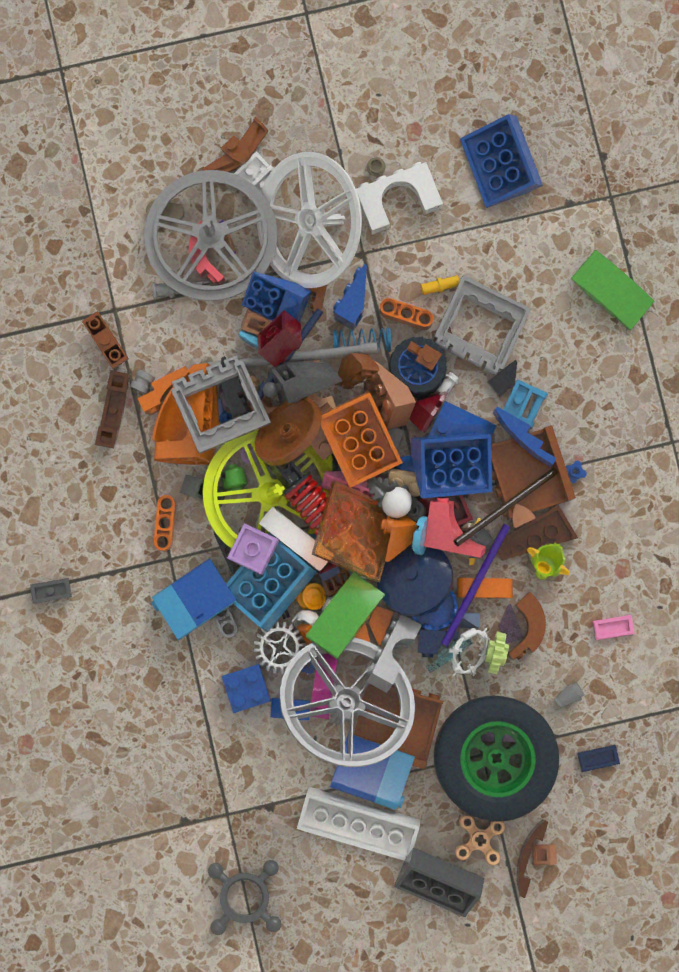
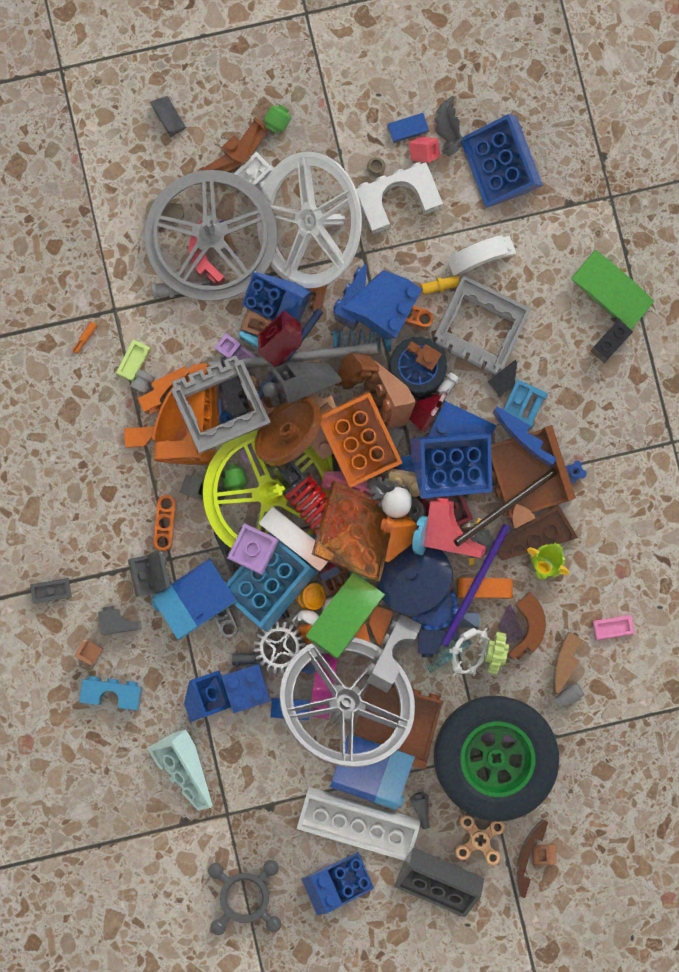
dark orange slope [82,311,129,369] -> none
reddish brown slope [95,370,130,449] -> none
dark blue tile [577,745,620,772] -> none
none -> orange pin [73,321,97,354]
none -> nougat panel [74,639,104,666]
none -> dark azure arch [79,676,142,710]
none -> dark grey arch [98,606,142,635]
none -> yellowish green tile [116,339,151,381]
none -> orange tile [124,426,154,448]
none -> dark grey bracket [128,550,171,597]
none -> light aqua wedge [147,729,213,811]
none -> black slope [150,96,186,137]
none -> blue slope [184,670,231,722]
none -> lavender slope [214,333,256,371]
none -> dark grey pin [232,651,256,667]
none -> bright green head [264,104,291,134]
none -> blue slope [301,852,374,915]
none -> blue wedge [341,270,422,340]
none -> blue tile [387,113,429,143]
none -> coral panel [409,136,440,163]
none -> dark grey cone [410,792,430,829]
none -> dark grey plant [434,96,463,157]
none -> white arch [447,235,516,276]
none -> medium nougat slope [553,632,583,694]
none -> black brick [590,319,633,363]

